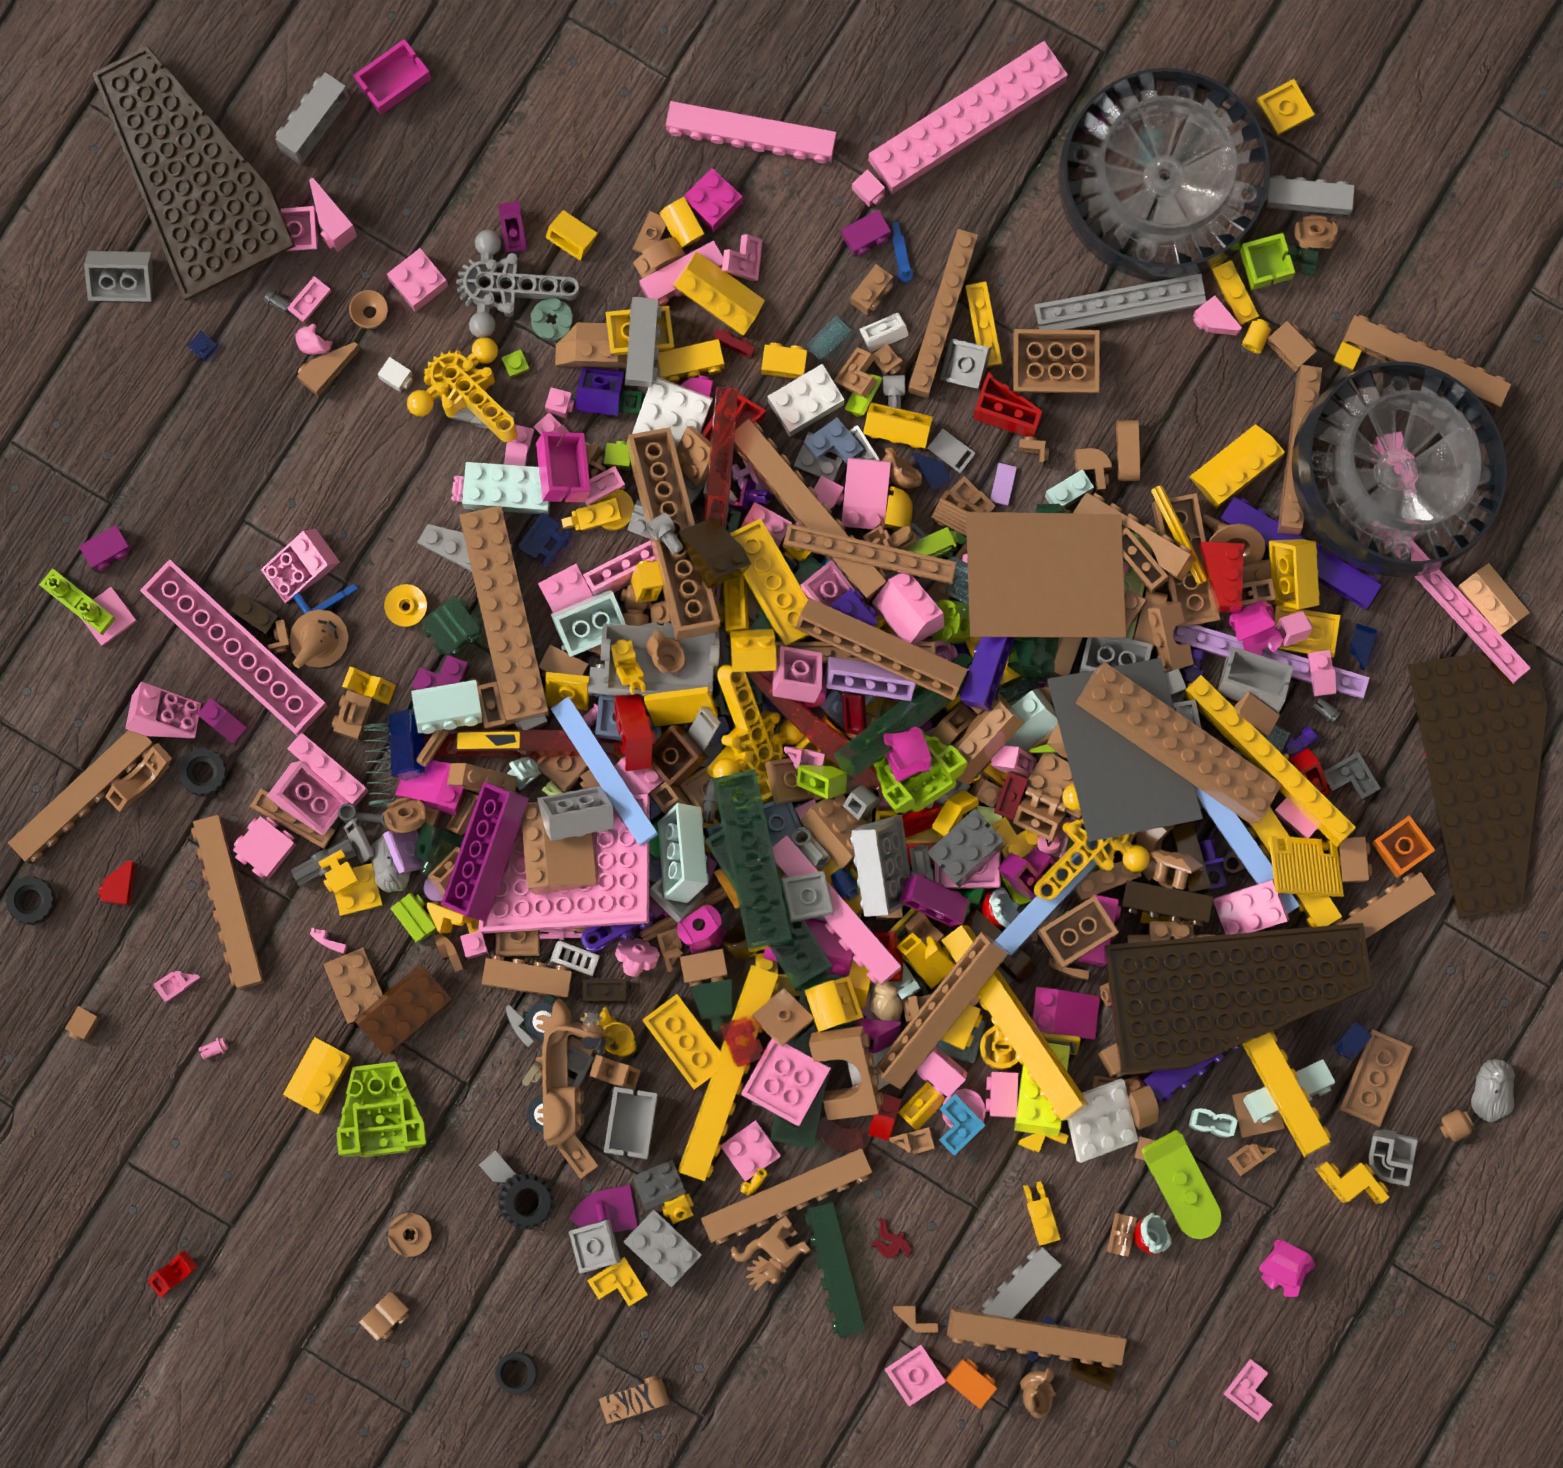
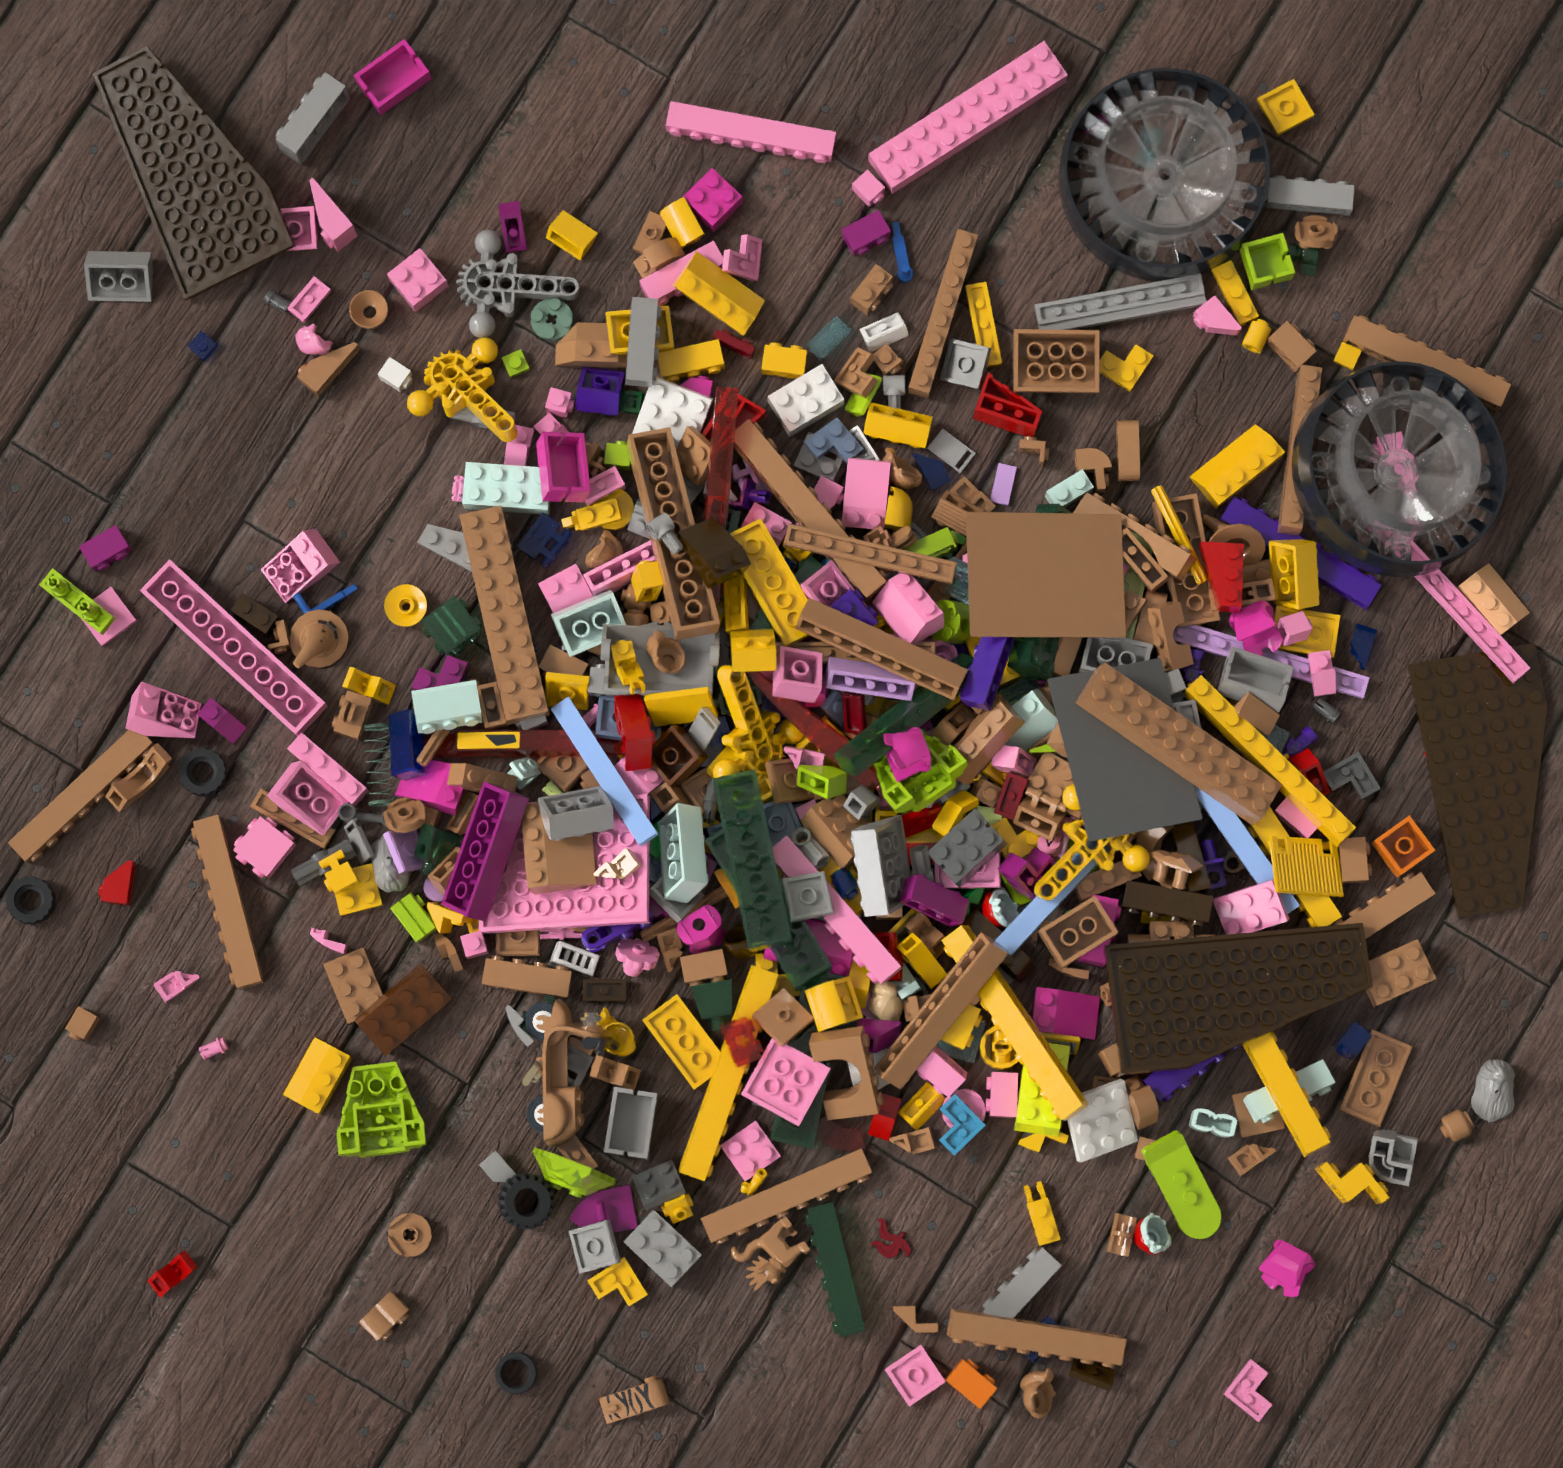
yellow slope [925,936,956,977] -> none
none -> lime wedge [533,1148,617,1198]
none -> medium nougat hair [585,530,623,569]
none -> slope [593,848,641,879]
none -> yellow plate [1099,345,1154,392]
none -> medium nougat brick [1366,939,1436,1007]

